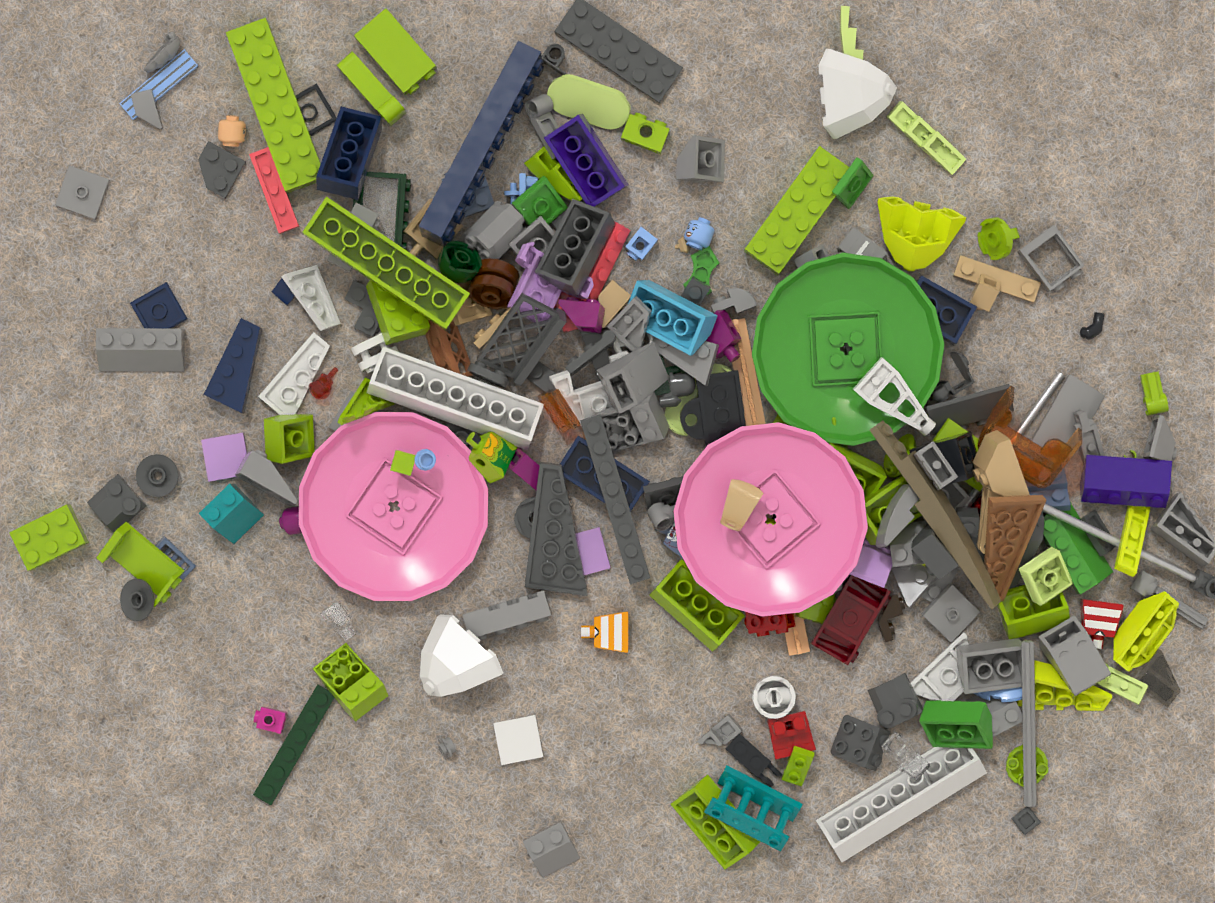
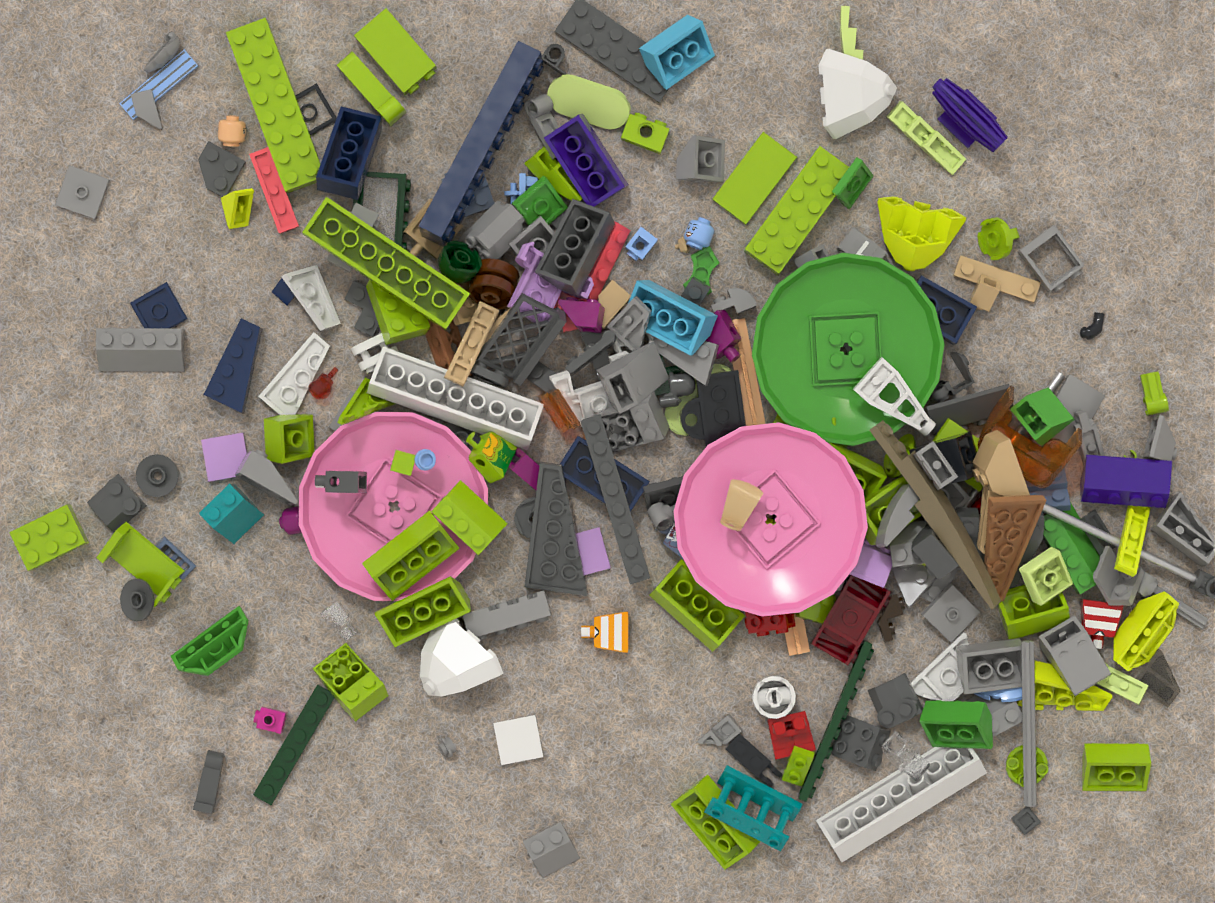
none -> bright green wedge [171,606,249,676]
none -> dark grey leg [193,750,224,814]
none -> neon yellow slope [221,188,254,229]
none -> dark grey torso [315,471,367,493]
none -> lime slope [362,510,460,601]
none -> lime slope [375,576,471,647]
none -> lime slope [431,480,508,555]
none -> tan plate [444,301,499,387]
none -> medium azure slope [639,15,715,90]
none -> lime tile [712,132,797,225]
none -> dark green plate [797,640,874,802]
none -> dark purple plate [932,78,1008,152]
none -> bright green slope [1010,387,1075,447]
none -> lime slope [1082,743,1151,791]
none -> light grey bracket [1093,546,1145,605]

